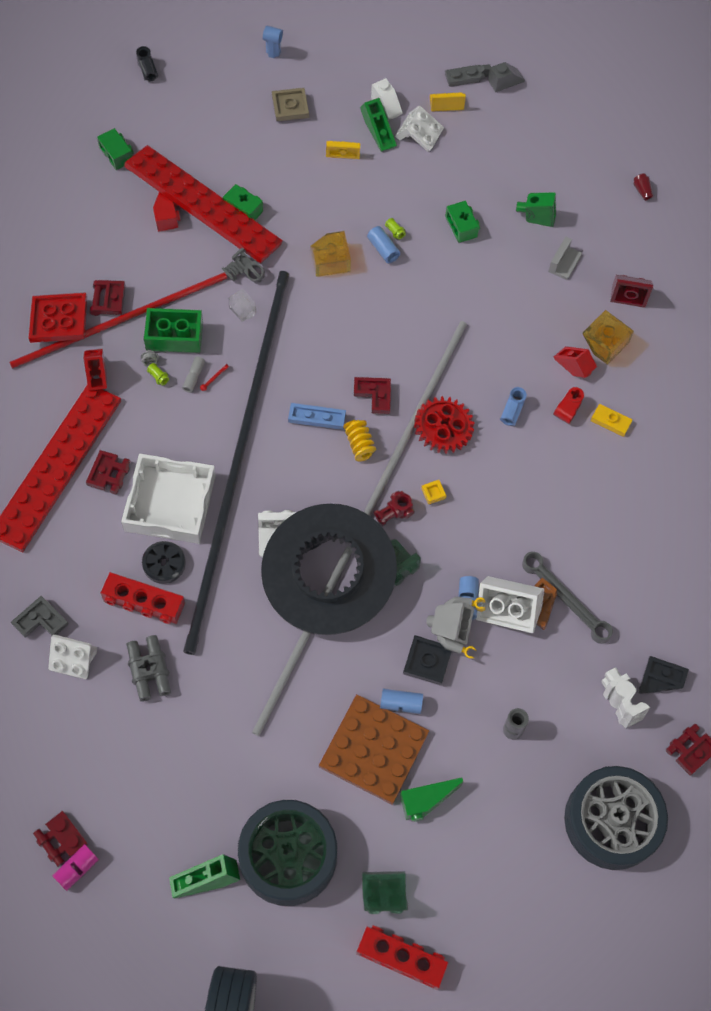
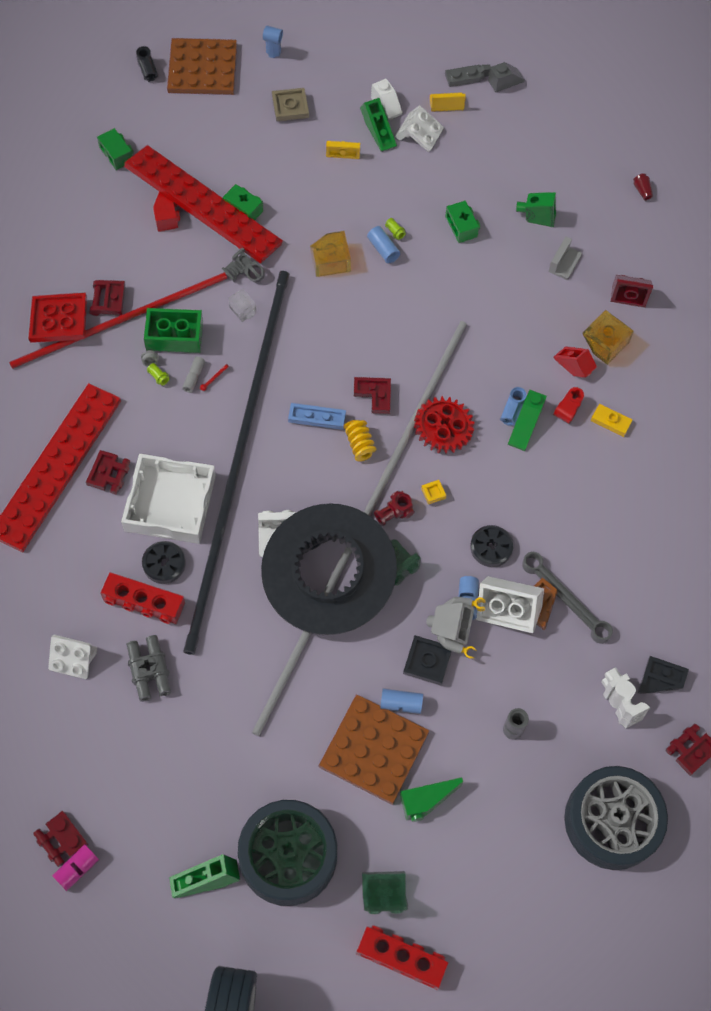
dark grey plate [11,596,69,638] -> none
red torso [83,349,107,391] -> none
none -> dark orange plate [167,38,237,95]
none -> black wheel [470,525,513,567]
none -> green slope [508,389,547,451]

